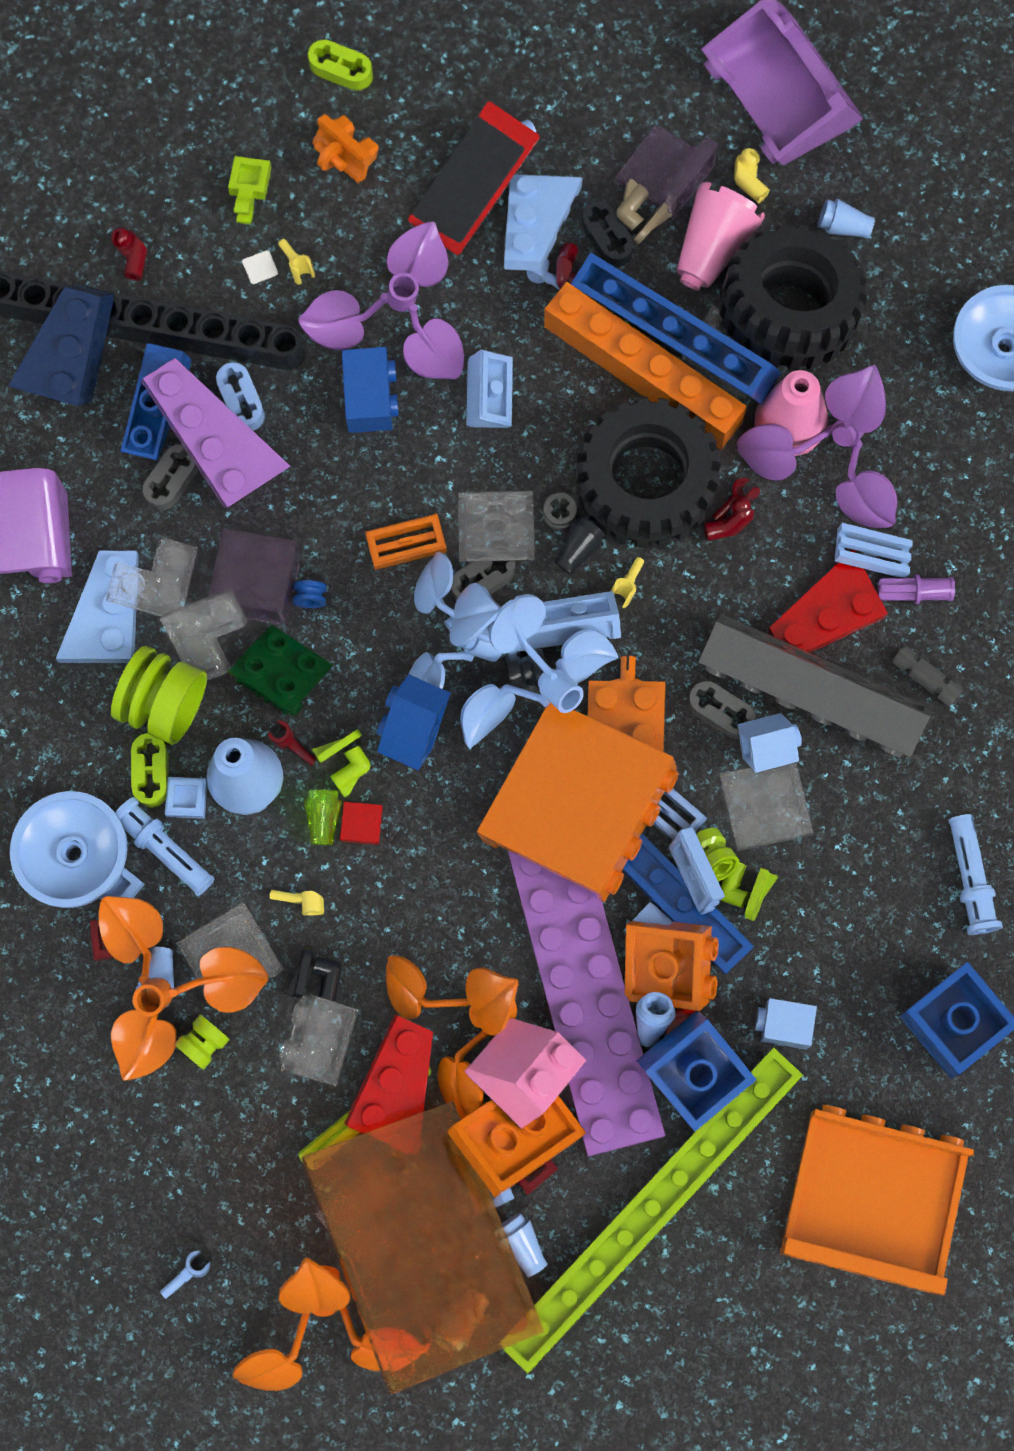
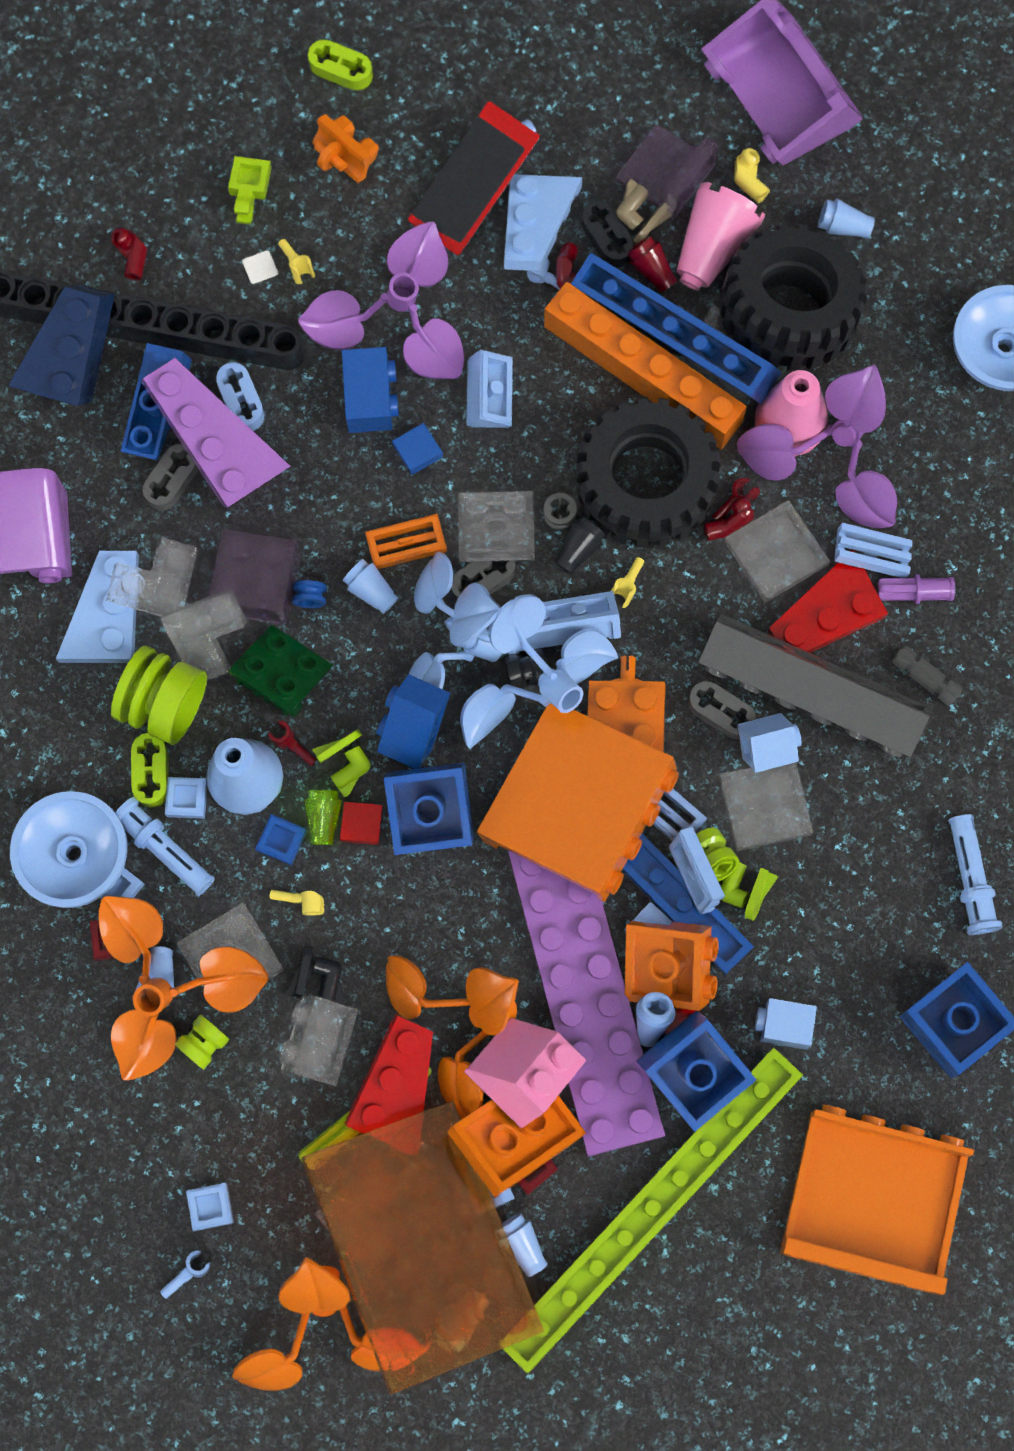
none -> light blue tile [186,1183,234,1231]
none -> blue tile [255,814,307,866]
none -> light blue cone [343,559,399,614]
none -> blue brick [384,762,475,855]
none -> blue tile [392,423,443,475]
none -> dark red cone [627,236,677,293]
none -> clear plate [724,500,830,603]

